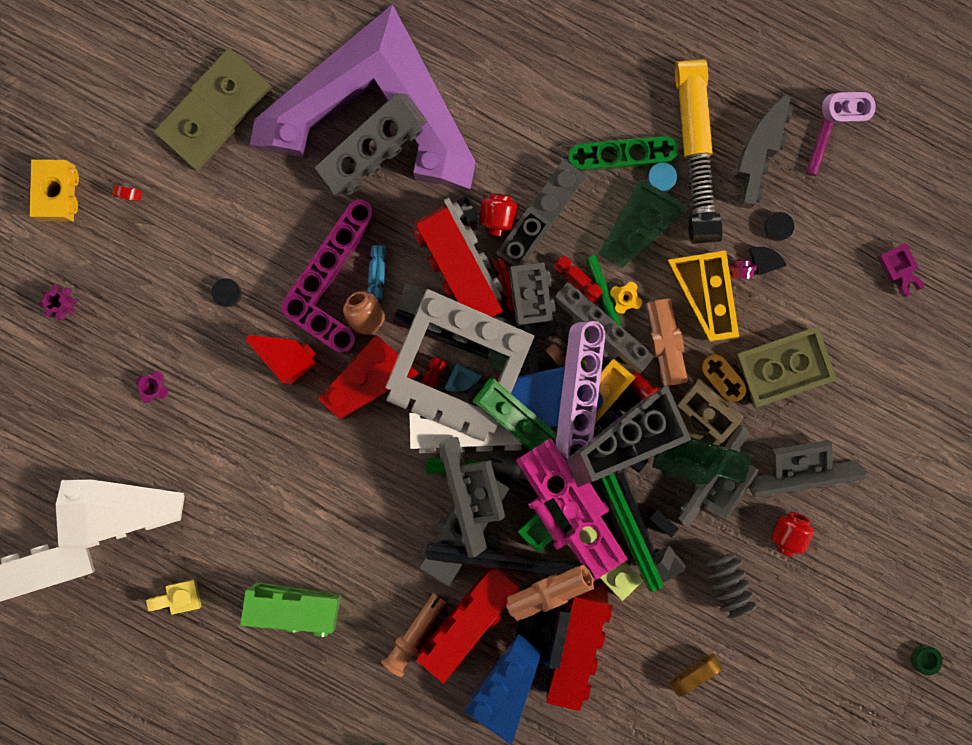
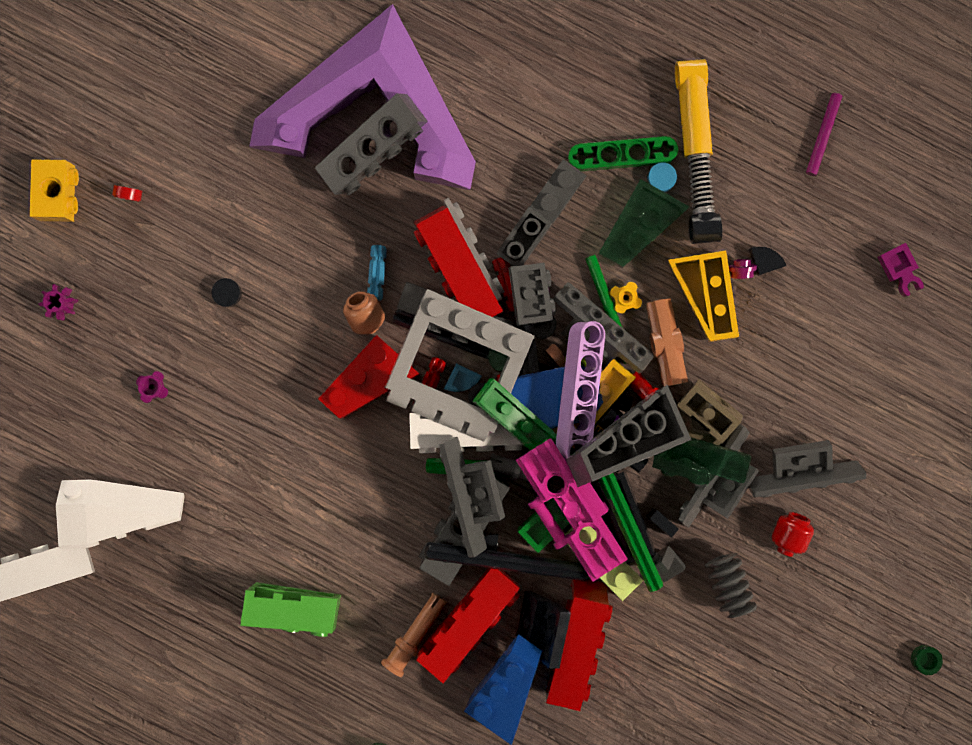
light yellow plate [146,579,202,615] -> none
olive plate [154,91,235,171] -> none
olive plate [190,48,272,128] -> none
red slope [245,335,318,385] -> none
magenta beam [281,200,375,354] -> none
black tile [456,197,478,226] -> none
red head [479,193,518,236] -> none
nougat piece [507,565,594,621] -> none
red axle [554,255,603,302] -> none
pearl gold beam [669,654,723,697] -> none
pearl gold beam [700,355,746,402] -> none
dark grey slope [734,95,793,209] -> none
olive plate [735,326,837,408] -> none
black tile [764,212,794,241] -> none
lavender plate [822,92,876,123] -> none

